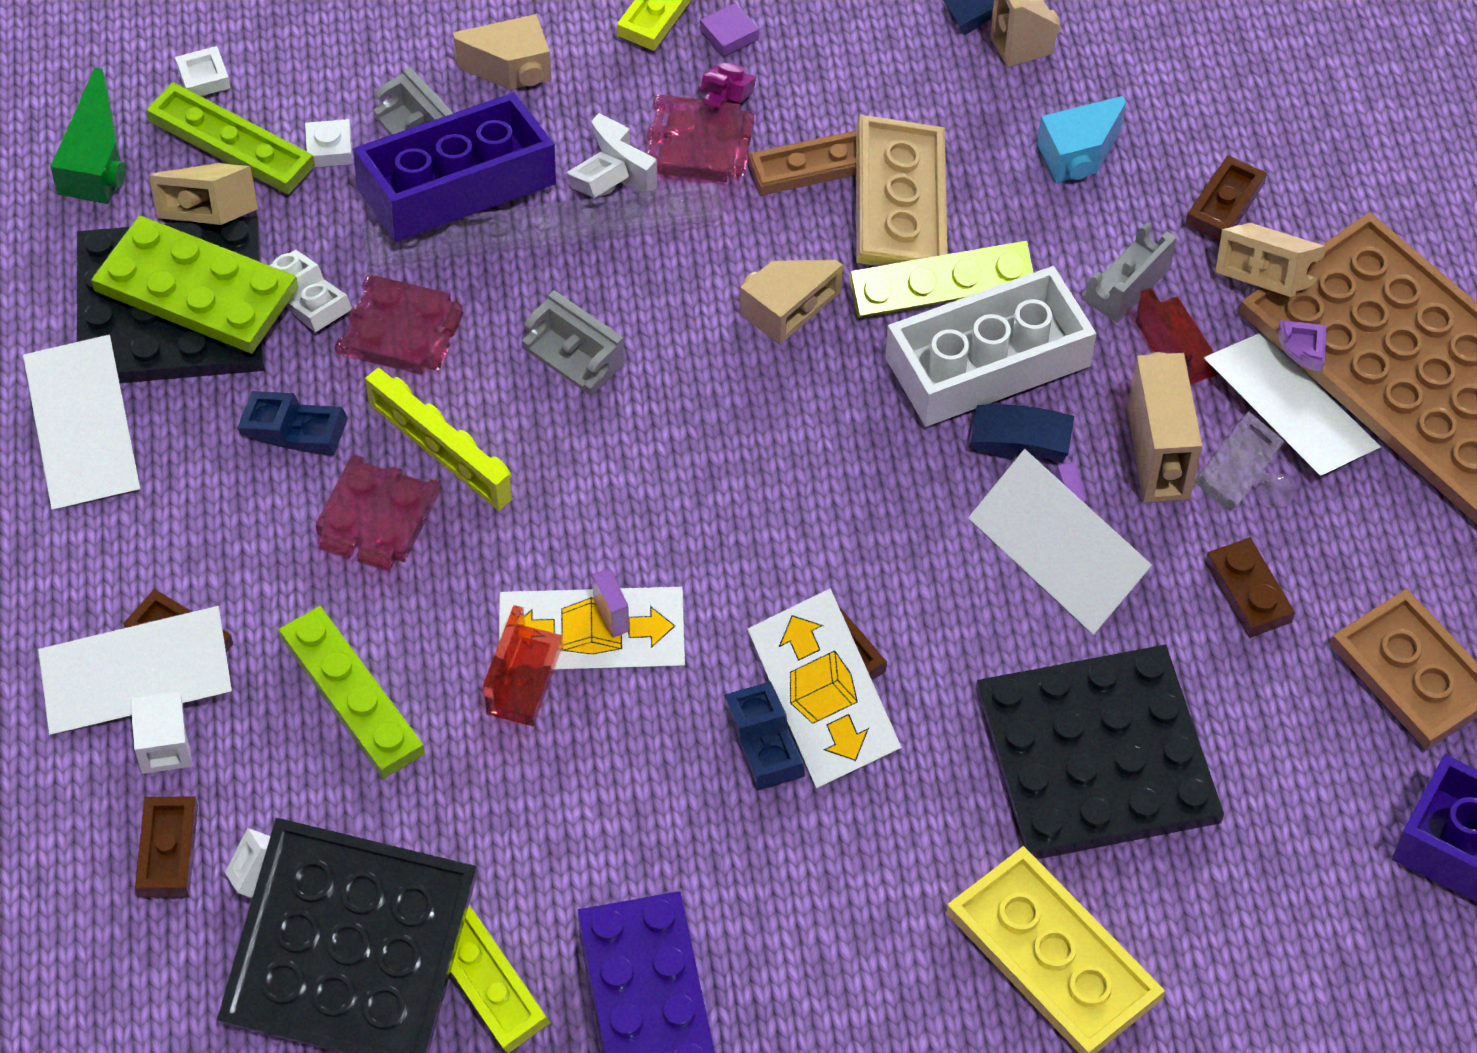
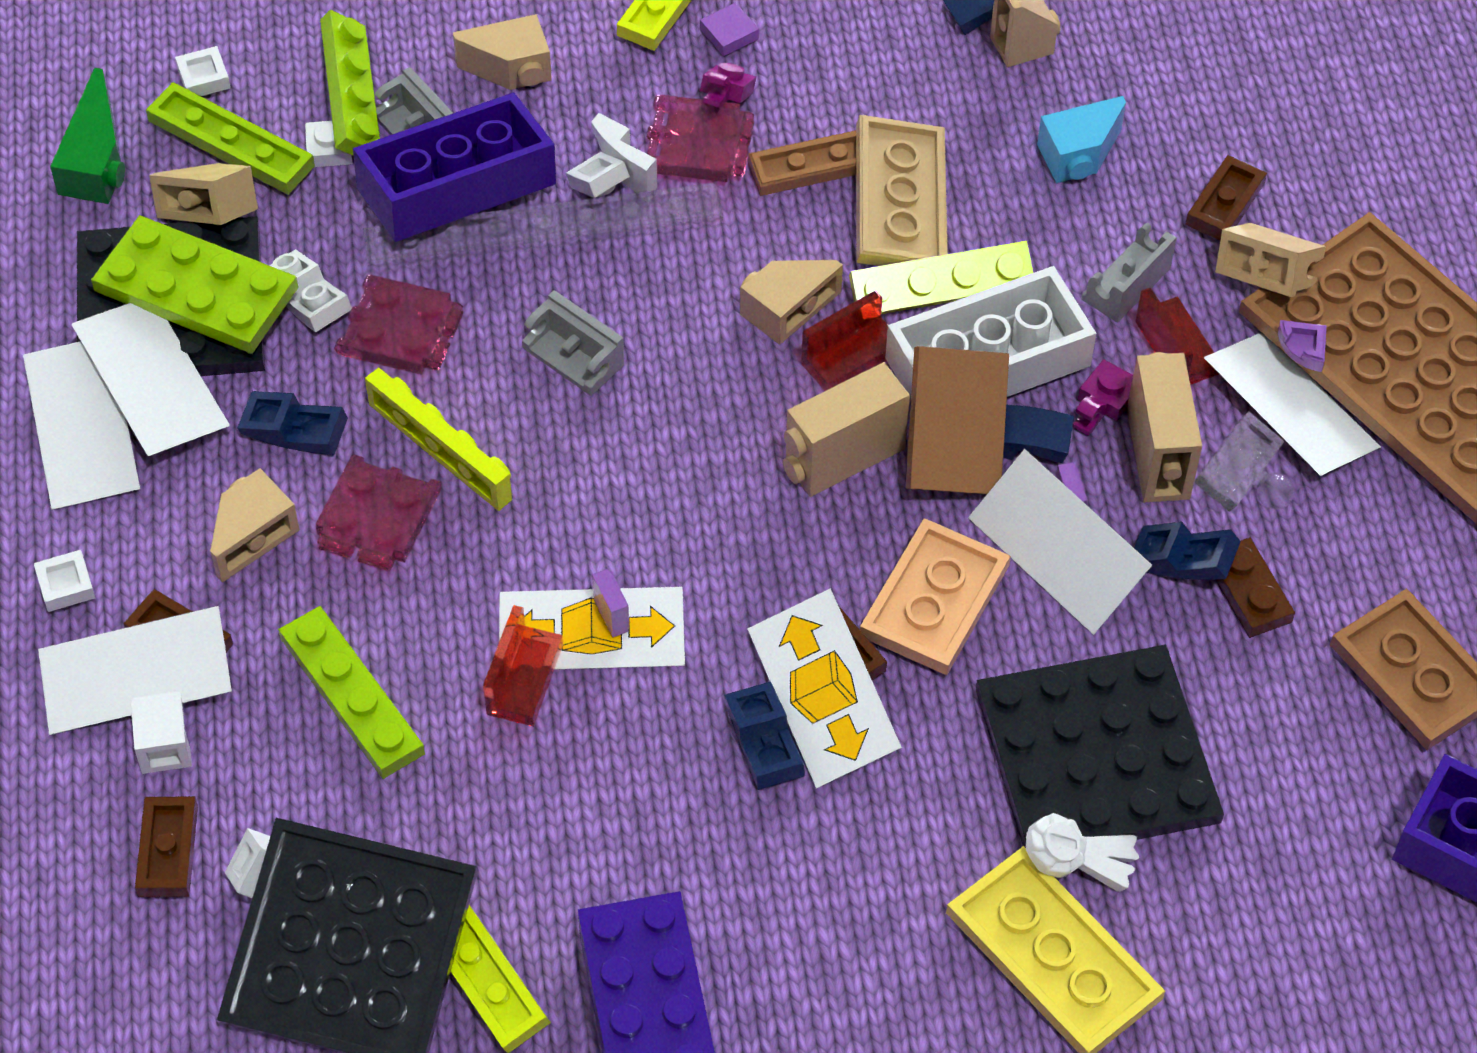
none -> white plate [34,550,95,612]
none -> white sticker [72,303,229,456]
none -> tan slope [210,468,300,583]
none -> lime plate [320,9,380,156]
none -> tan brick [783,362,910,497]
none -> clear red panel [801,290,888,391]
none -> light nougat plate [860,518,1011,675]
none -> medium nougat tile [906,346,1009,495]
none -> white piece [1026,813,1139,892]
none -> magenta plate [1073,359,1133,436]
none -> dark blue slope [1134,522,1241,580]

